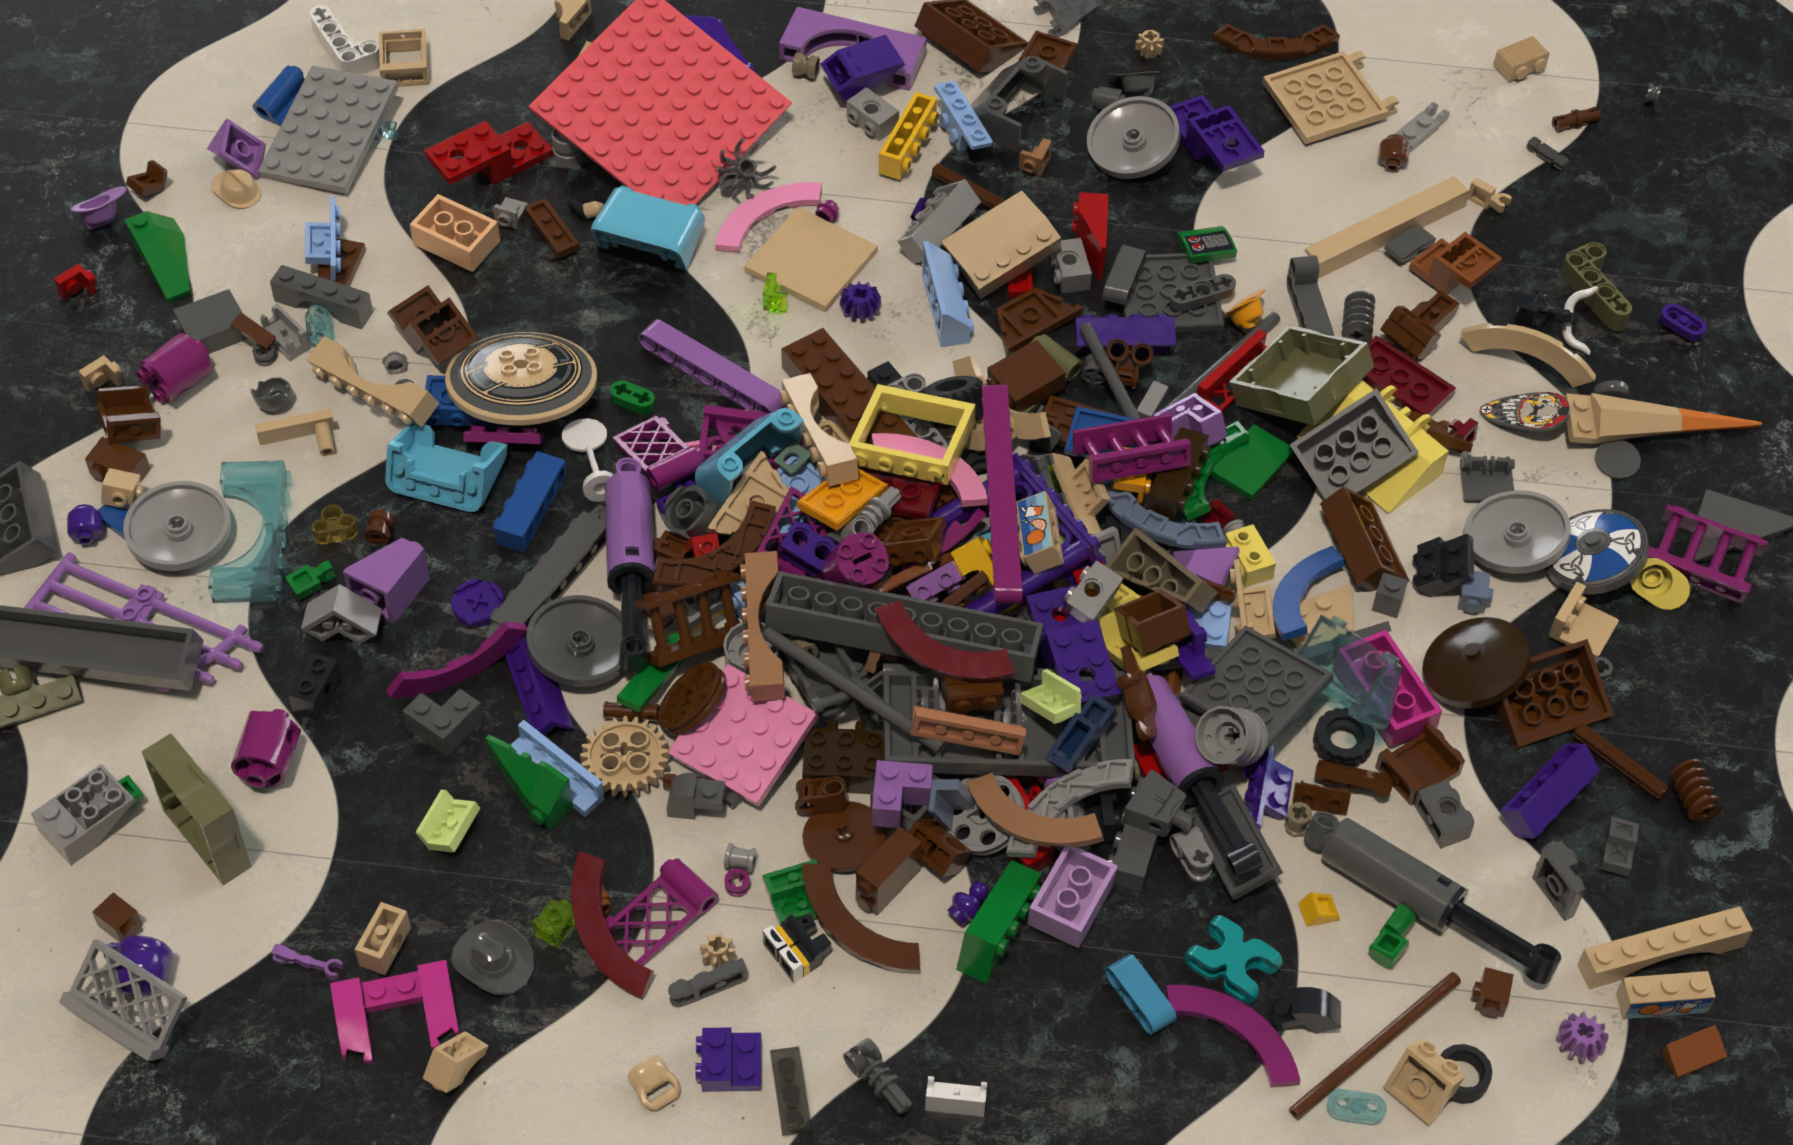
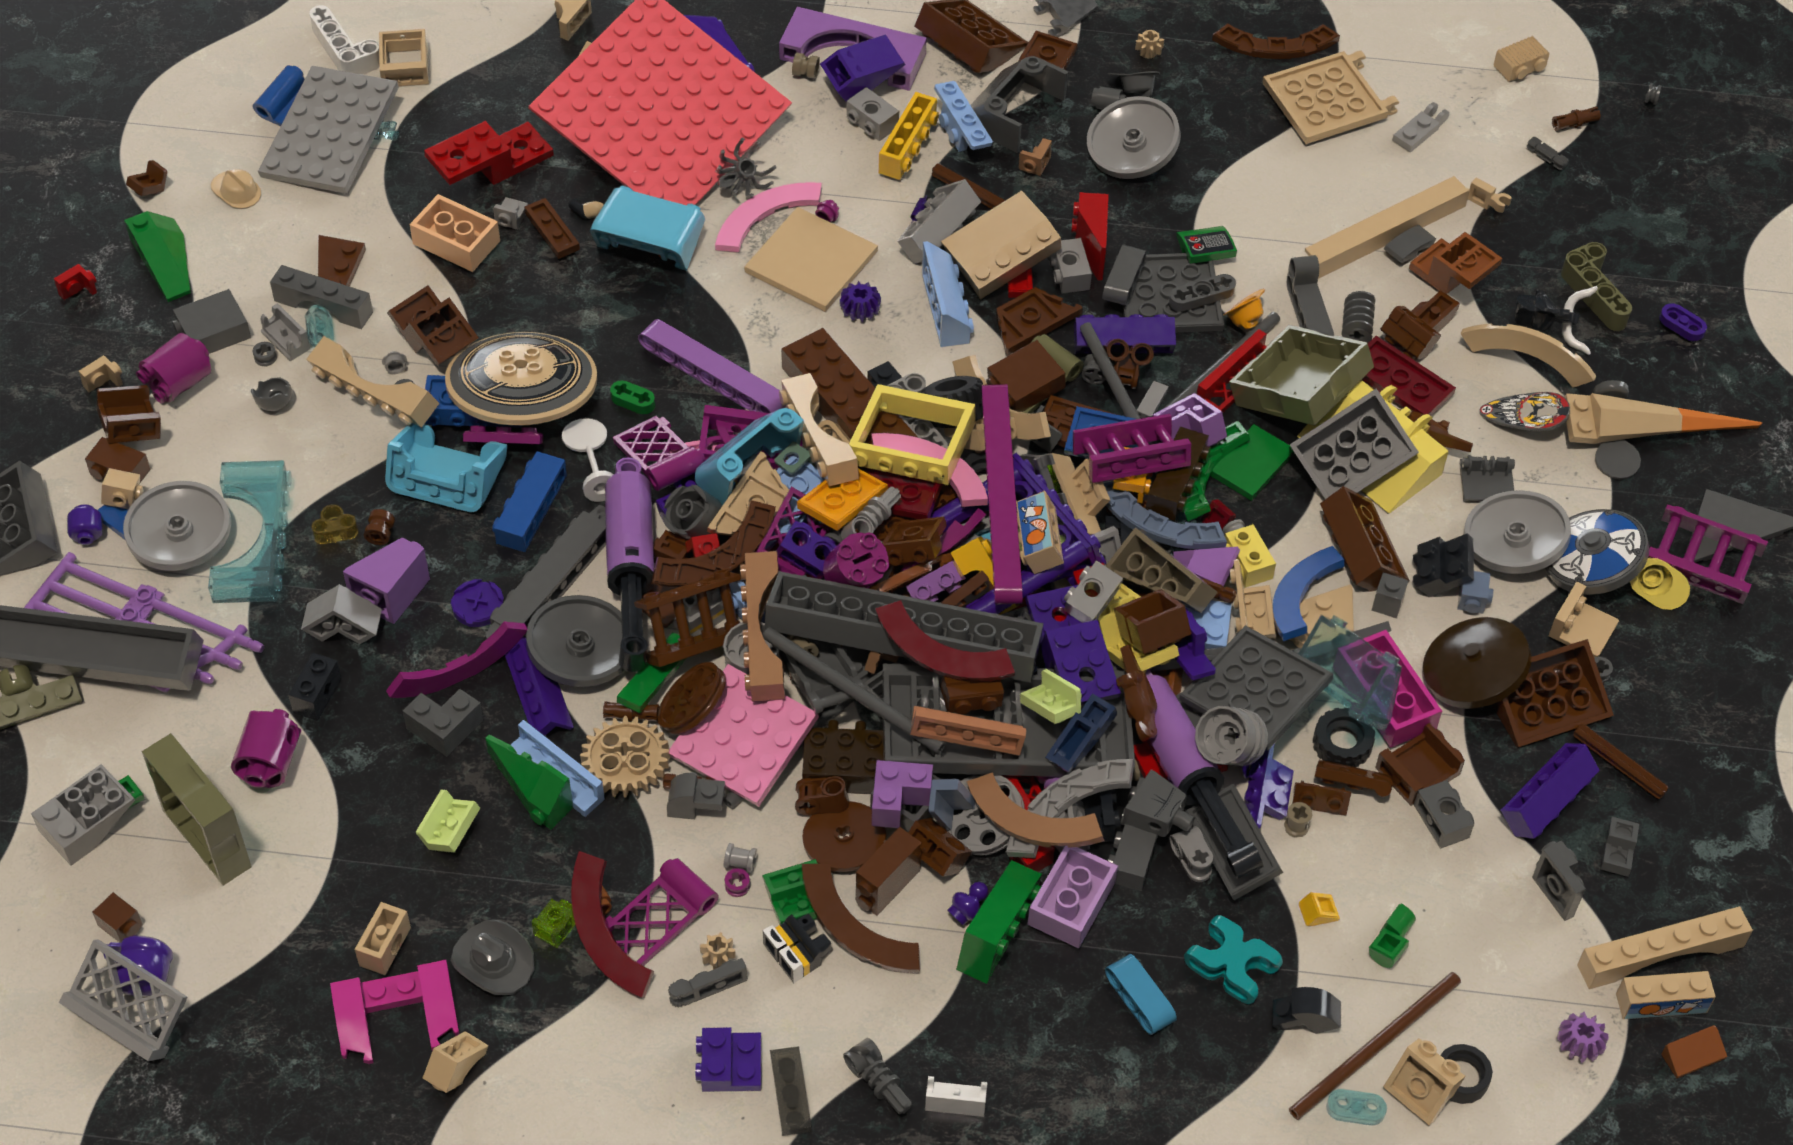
medium lavender piece [71,186,126,229] -> none
medium lavender slope [207,118,265,180] -> none
reddish brown piece [231,312,276,351] -> none
tan piece [255,409,336,456] -> none
medium lavender piece [271,944,344,981] -> none
green plate [285,561,336,600] -> none
light blue bracket [305,196,341,281] -> none
light grey wheel [551,129,584,168] -> none
tan piece [627,1055,681,1111] -> none
clear neon green bracket [763,272,788,313] -> none
magenta tile [1165,985,1301,1088] -> none
dark purple bracket [1169,95,1265,172] -> none
dark grey piece [1304,811,1562,984] -> none
reddish brown head [1378,134,1410,171] -> none
dark red tile [1449,418,1479,453] -> none
reddish brown brick [1471,967,1514,1017] -> none
reddish brown piece [1670,759,1723,822] -> none

